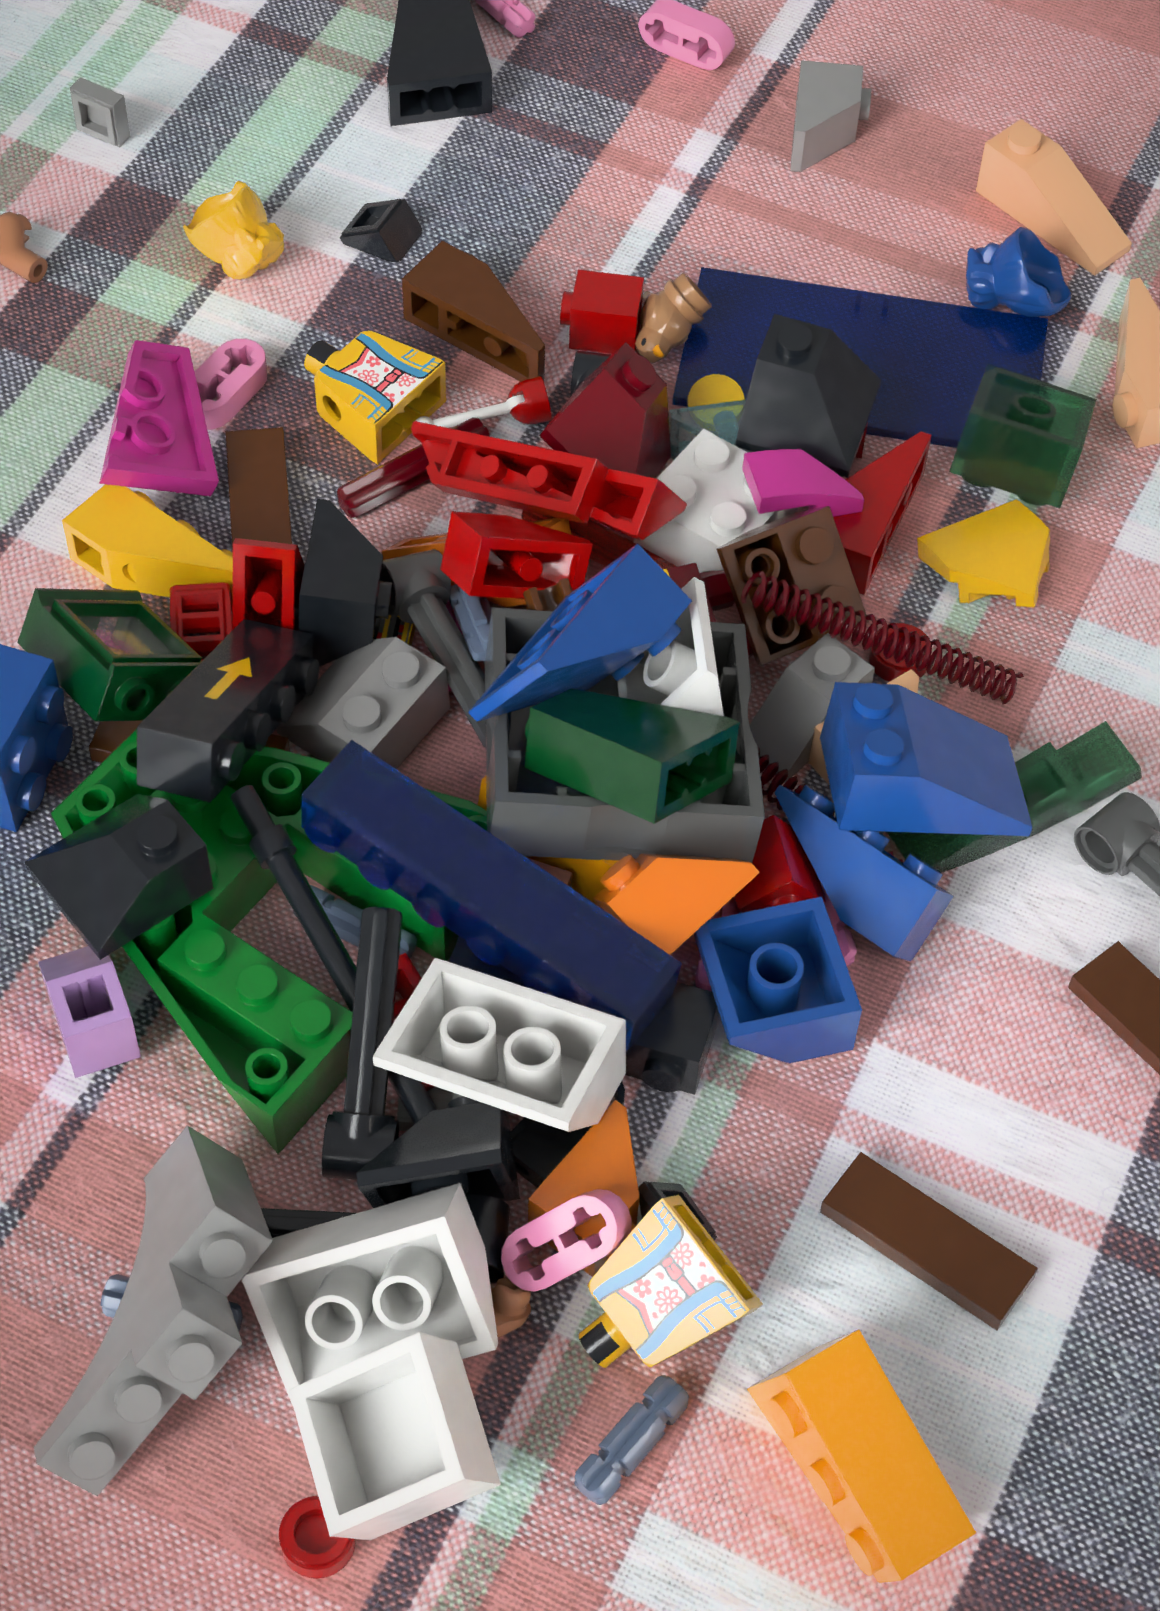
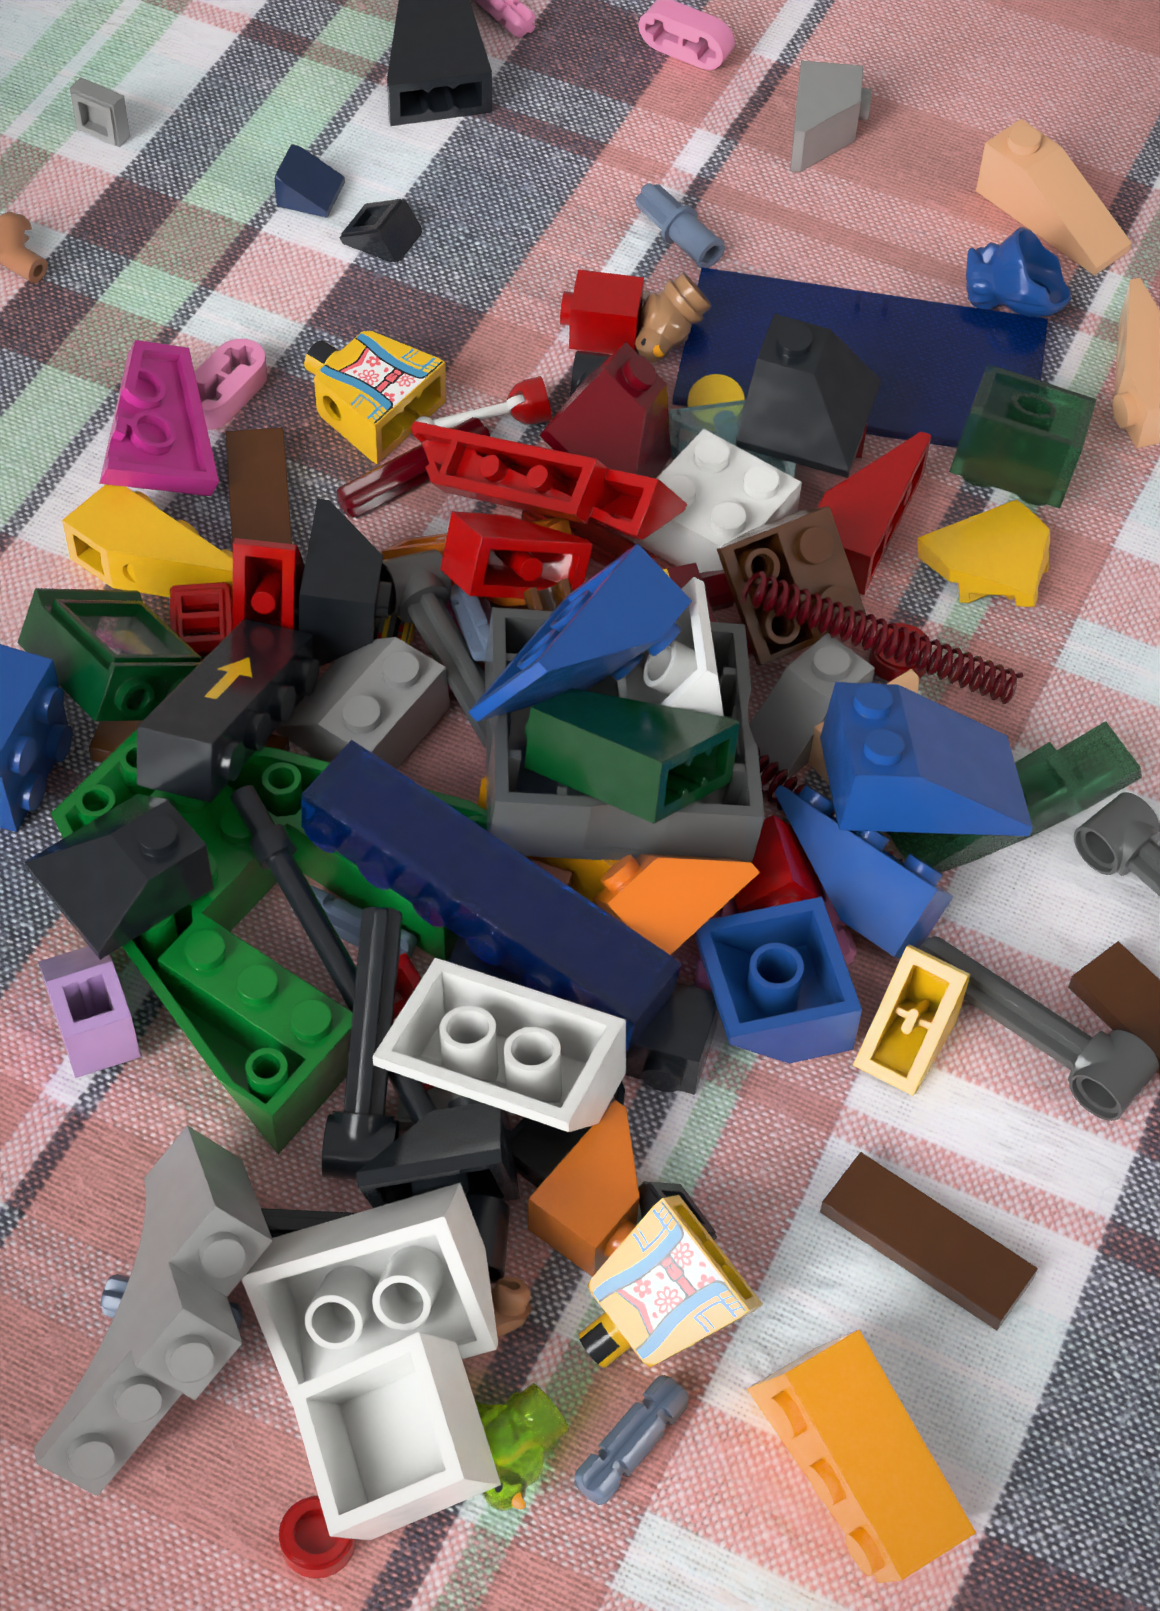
yellow hair [183,181,284,280] -> none
reddish brown slope [402,241,545,382] -> none
bright pink beam [501,1189,632,1292] -> none
dark pink slope [742,449,864,517] -> none
none -> dark blue slope [274,144,345,218]
none -> clear neon green animal [475,1383,570,1511]
none -> sand blue axle [635,183,725,269]
none -> yellow slope [853,944,971,1096]
none -> dark grey axle [919,936,1159,1121]

